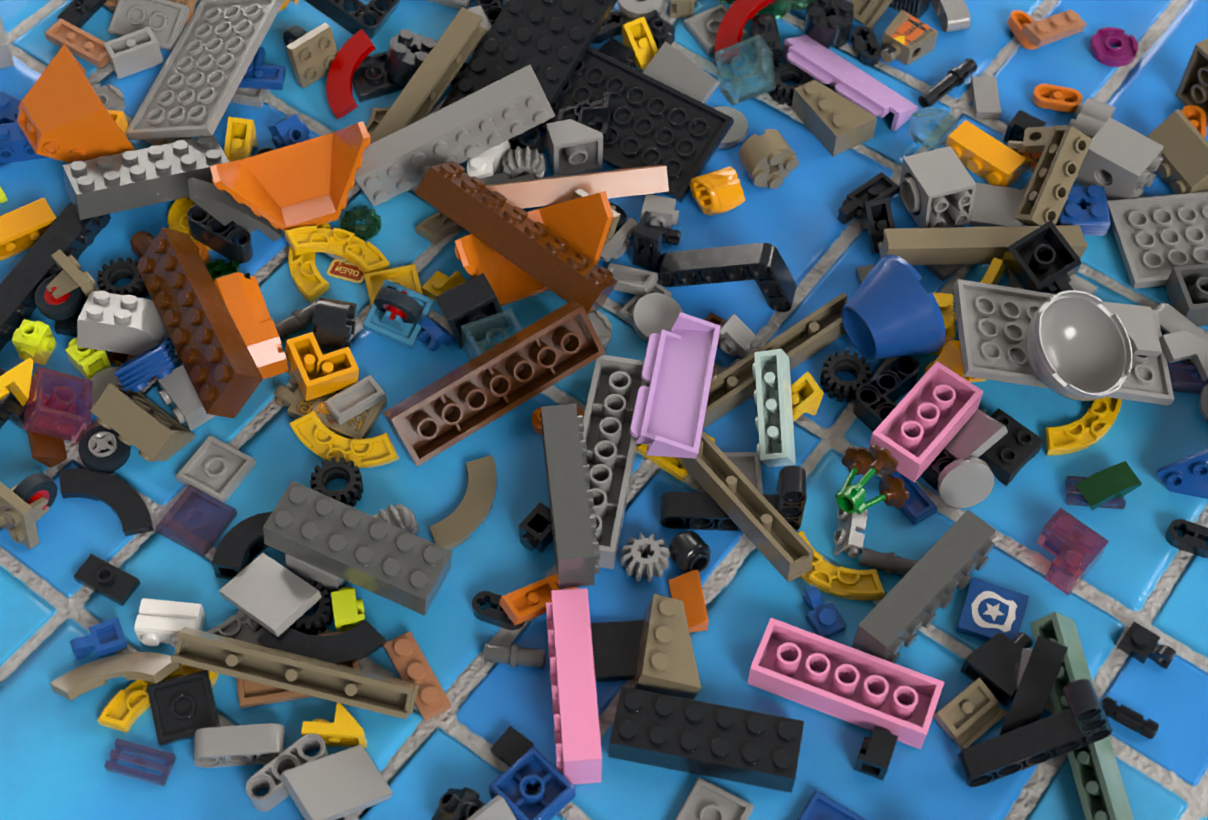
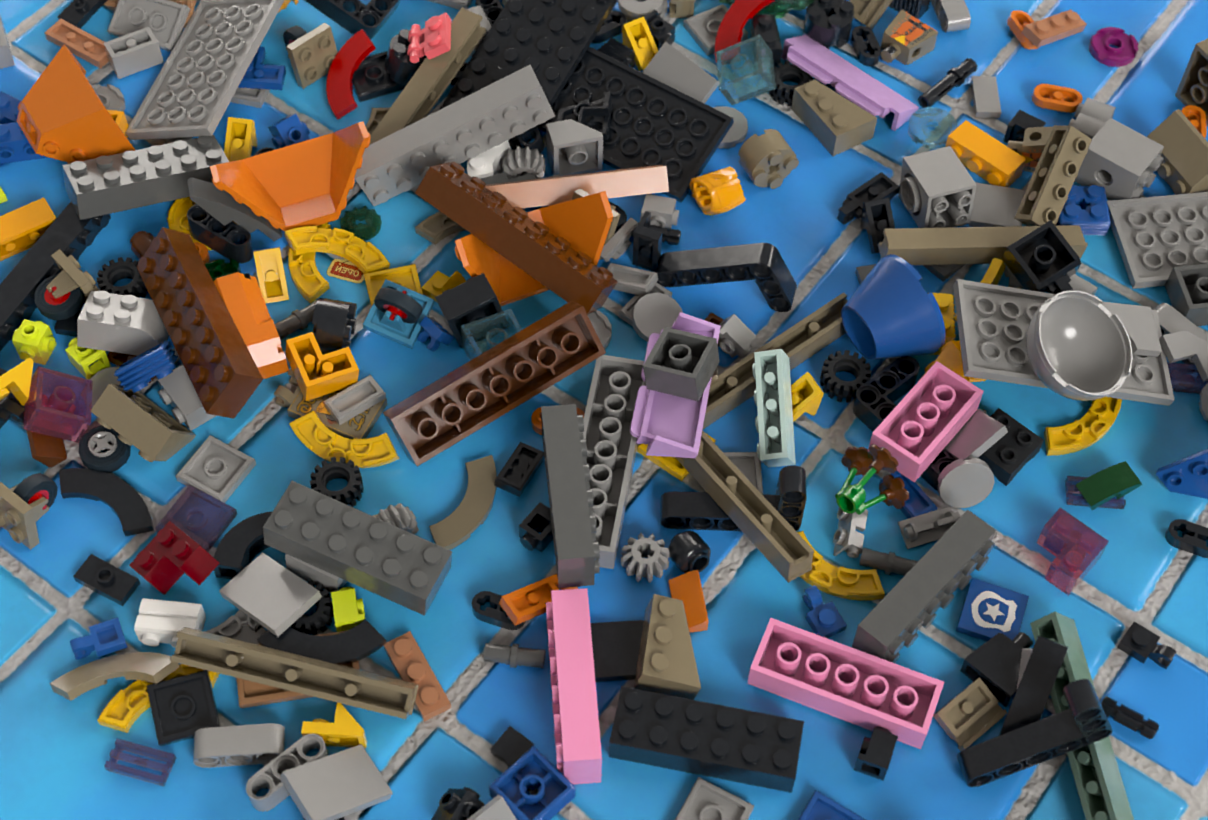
none -> dark red brick [129,521,219,595]
none -> yellow slope [253,247,289,304]
none -> coral plate [408,13,451,63]
none -> black plate [494,442,544,497]
none -> dark grey brick [643,327,720,402]
none -> light grey hinge [898,506,961,549]

